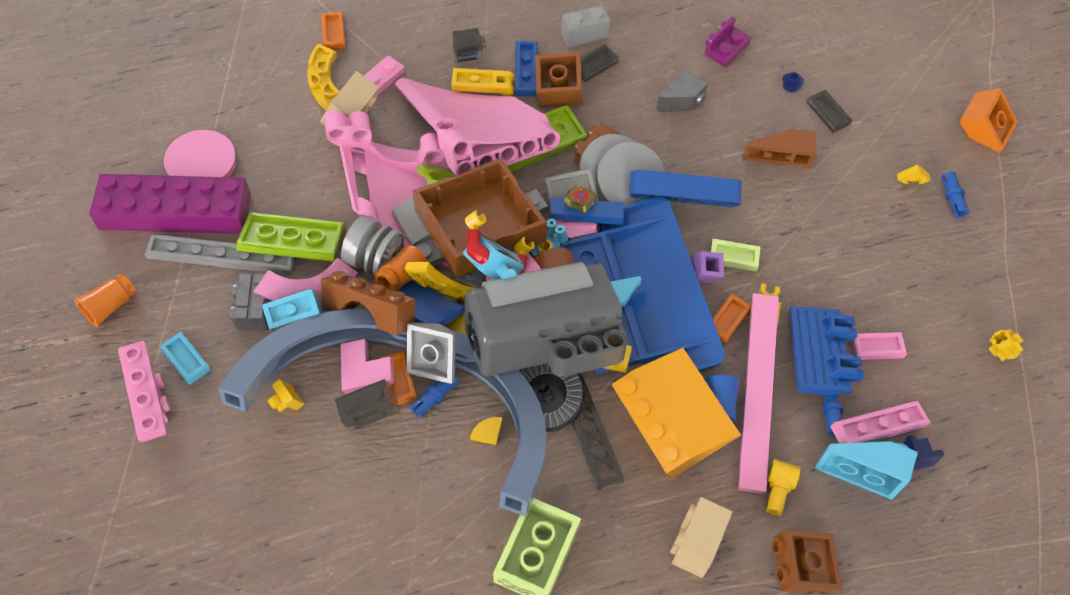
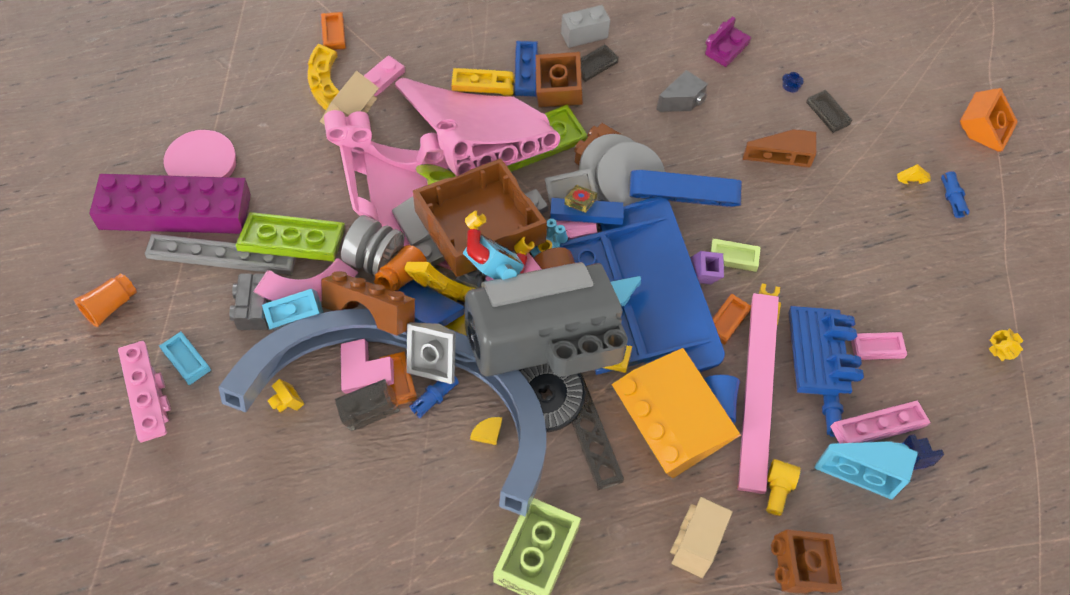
clear smoke brick [452,28,486,63] -> none

